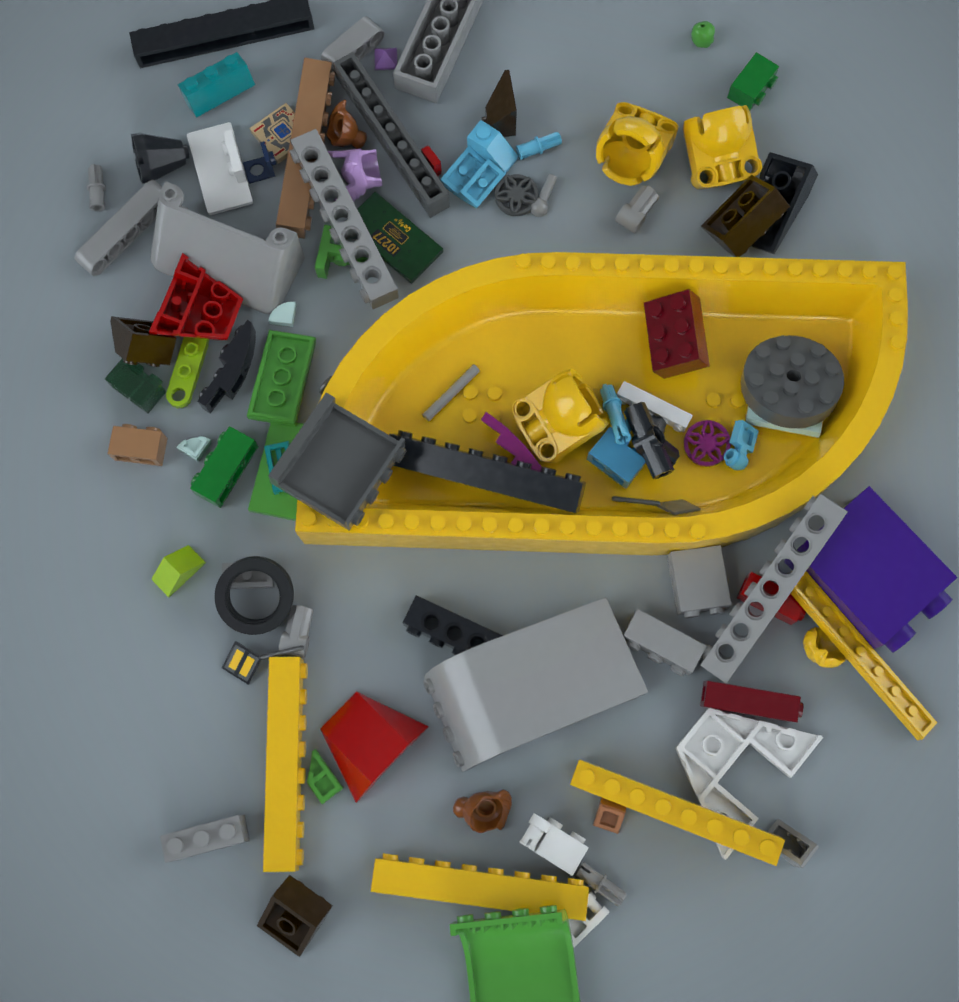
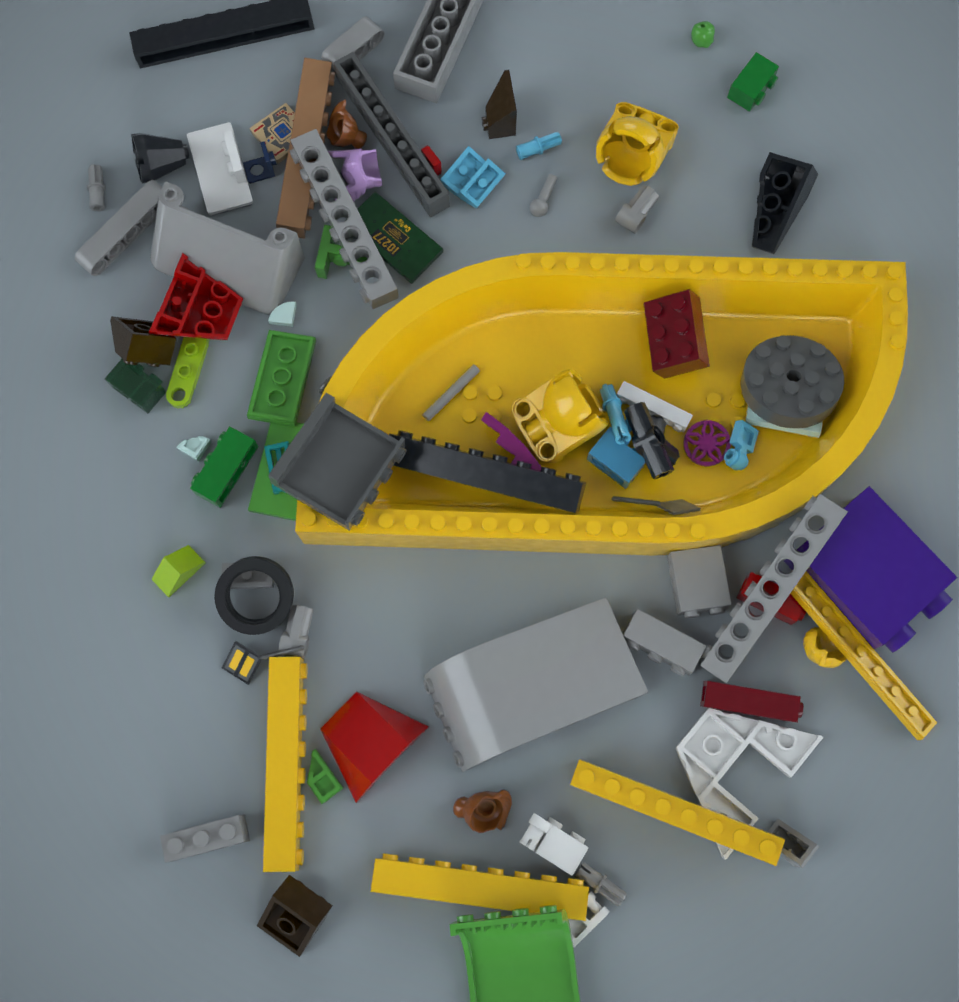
medium nougat brick [107,424,168,466] -> none
teal brick [178,52,255,118] -> none
black slope [198,320,256,414] -> none
medium lavender slope [374,48,397,70] -> none
black brick [402,595,503,655] -> none
medium azure slope [467,120,518,173] -> none
dark grey wheel [495,174,538,216] -> none
nougat slope [593,797,626,834] -> none
yellow piece [683,105,762,190] -> none
dark brown slope [701,175,790,257] -> none

